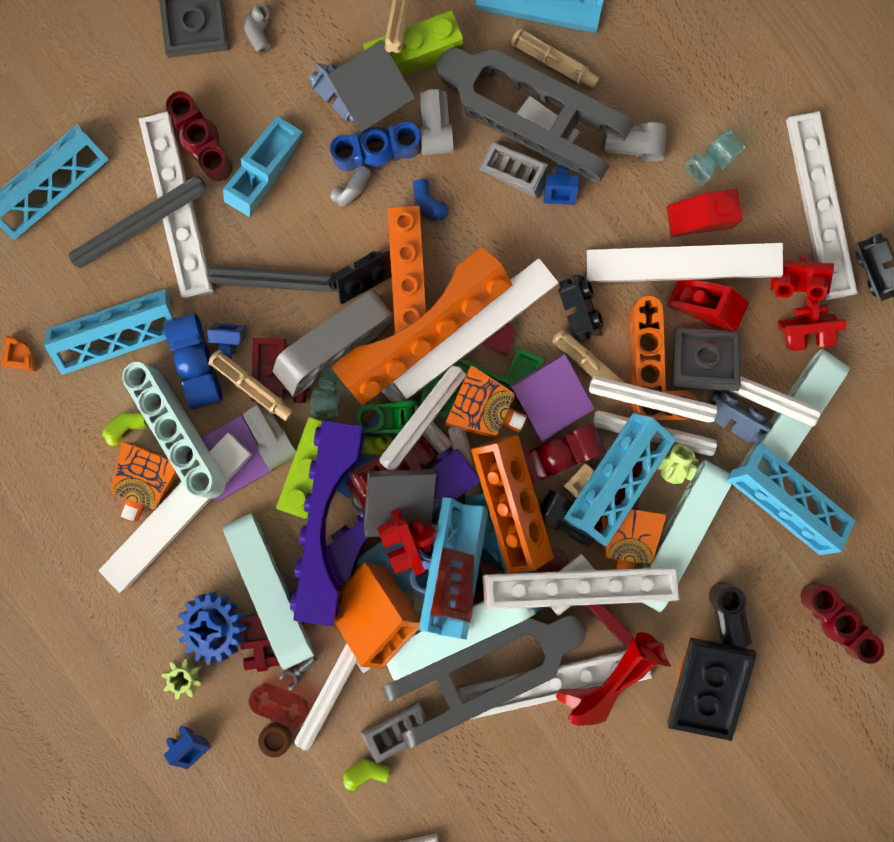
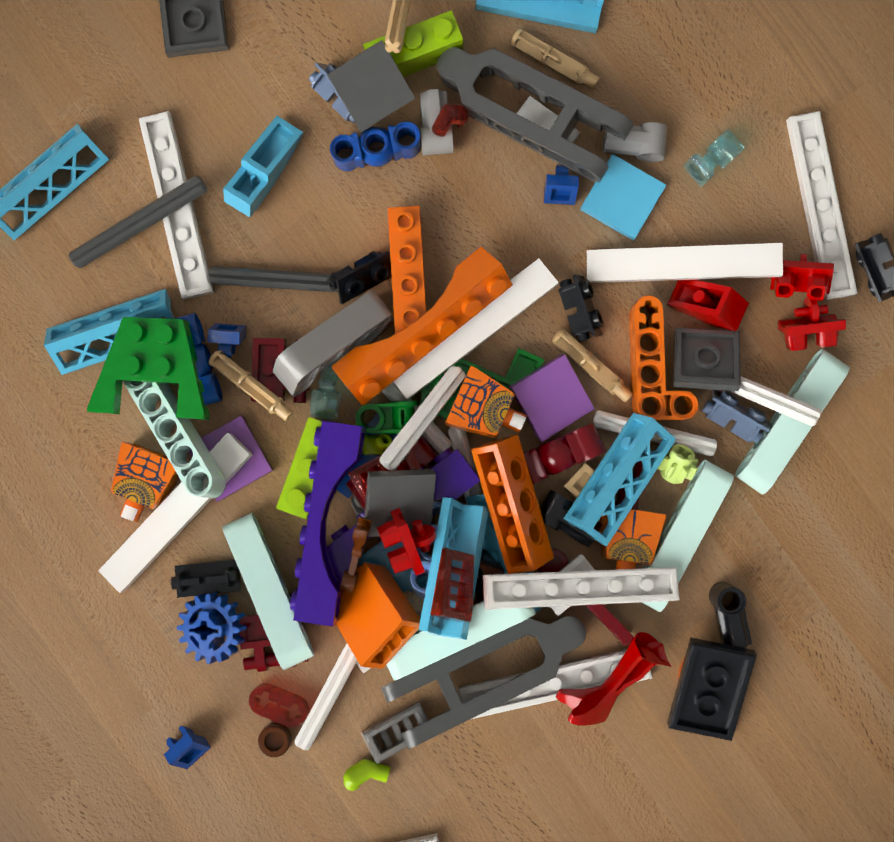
orange tile [1,335,36,371] -> none
lime arm [103,413,148,446] -> none
yellowish green gear [161,657,204,700] -> none
dark red piece [166,91,232,182] -> none
light grey piece [242,404,297,470] -> none
light grey arm [244,4,271,55] -> none
dark grey hand [279,655,317,690] -> none
light grey arm [330,166,372,207] -> none
blue arm [413,179,448,221] -> none
light grey slope [479,141,551,199] -> none
dark red tile [481,323,514,356] -> none
white axle [589,376,717,423] -> none
red slope [666,188,743,238] -> none
medium azure fence [727,444,856,555] -> none
dark red piece [800,583,885,664] -> none
none -> green wing [87,317,210,420]
none -> black hinge [171,560,241,598]
none -> reddish brown piece [339,516,372,593]
none -> clear red arm [431,104,469,137]
none -> medium azure tile [580,154,666,241]

